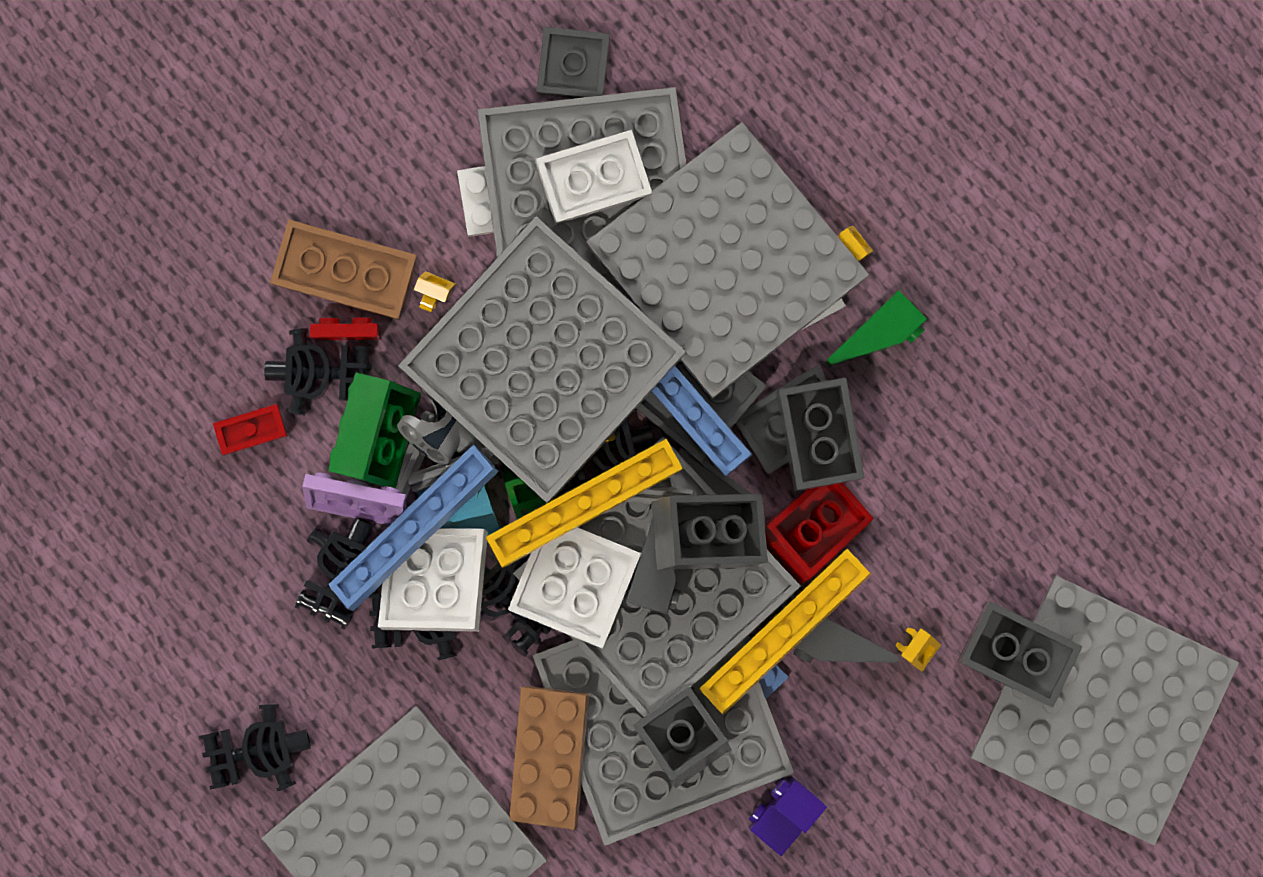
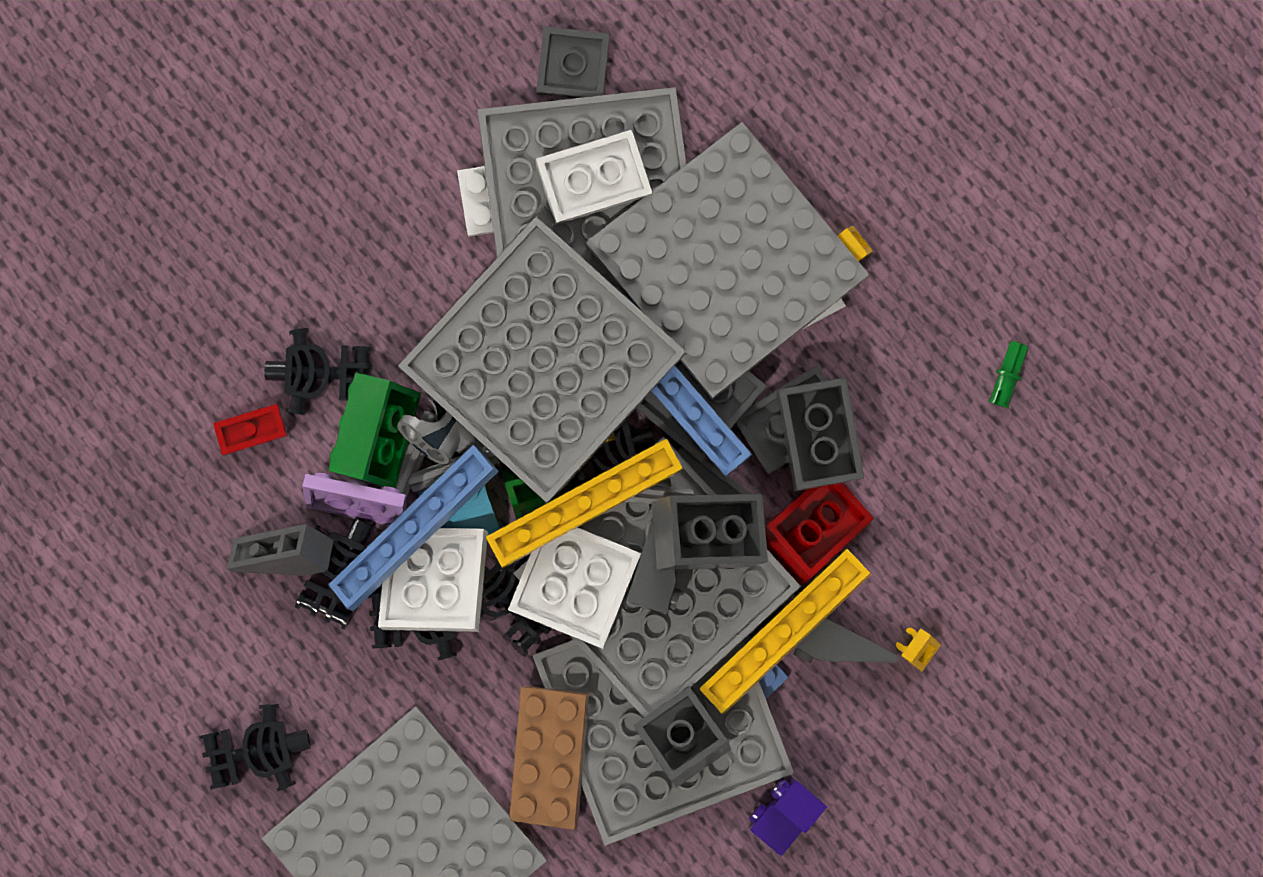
medium nougat plate [270,219,417,320] -> none
red plate [310,318,380,341] -> none
yellow tile [414,271,456,312] -> none
green slope [825,290,927,367] -> none
dark grey slope [957,601,1083,708] -> none
light grey plate [970,575,1239,846] -> none
none -> dark grey slope [227,524,334,576]
none -> green axle [988,341,1028,409]

